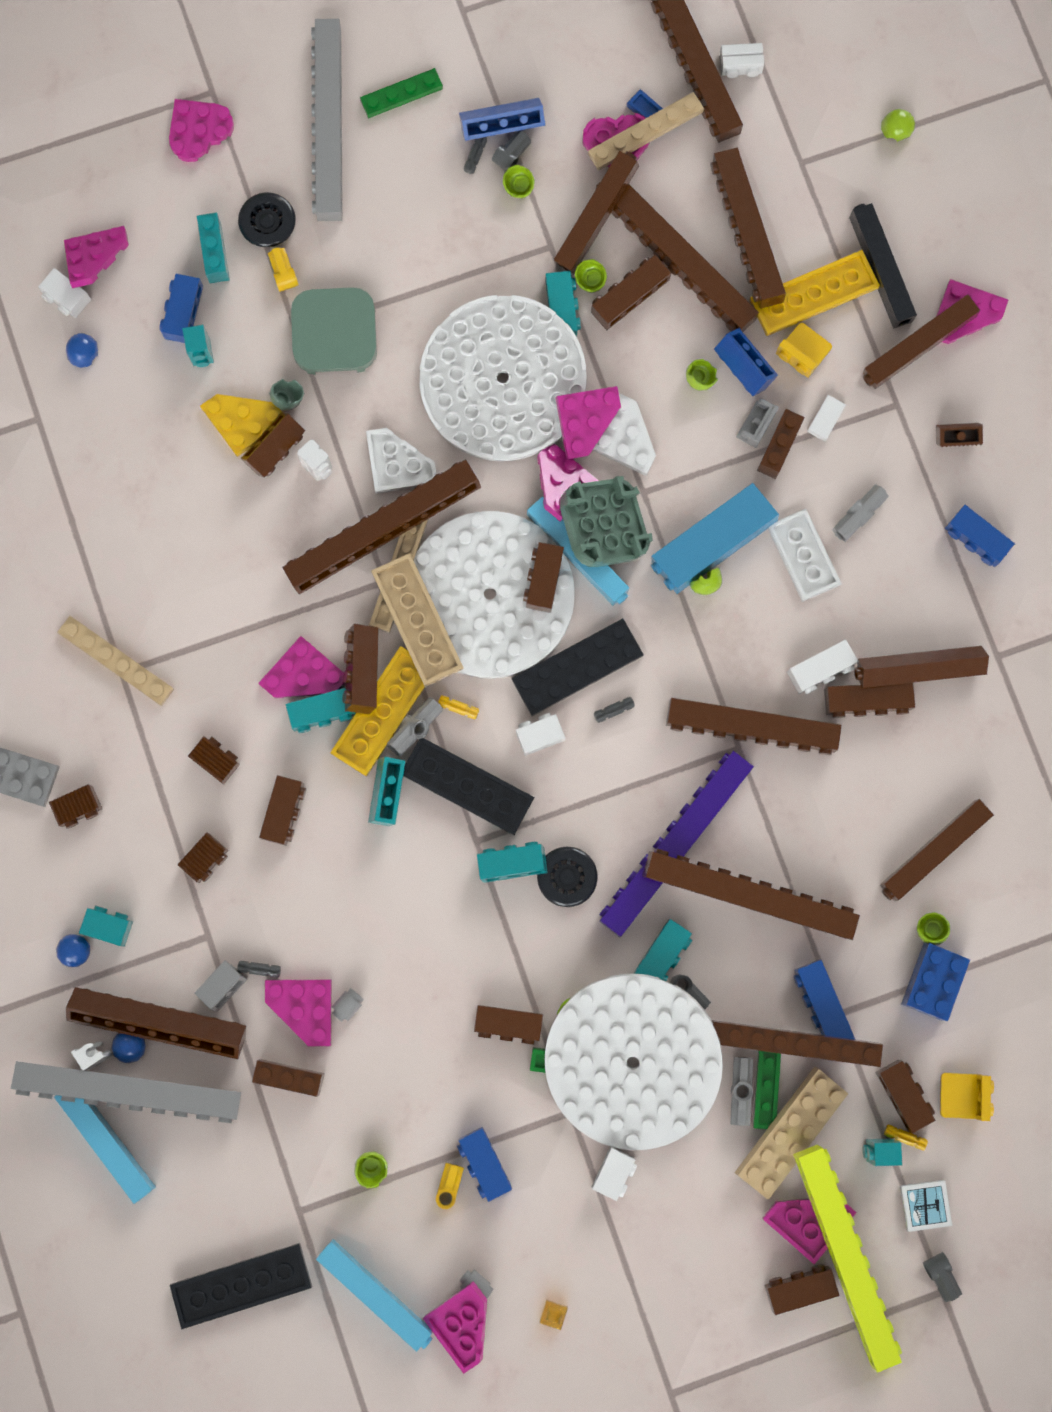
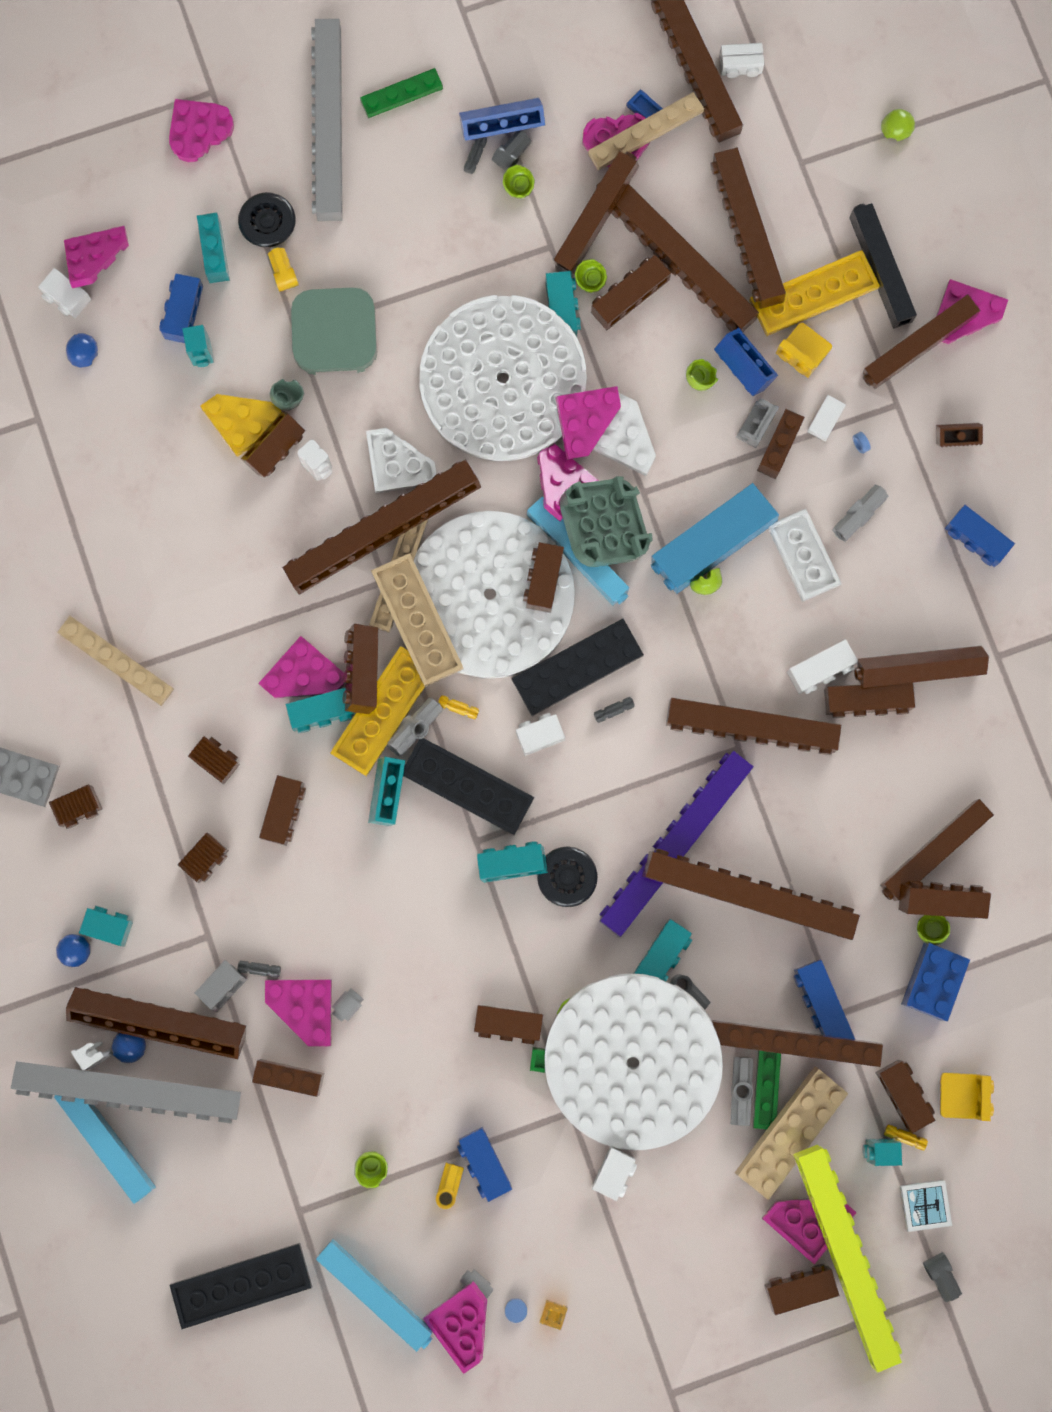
none -> medium blue tile [505,1298,527,1323]
none -> medium blue tile [853,431,871,454]
none -> reddish brown brick [898,881,991,919]

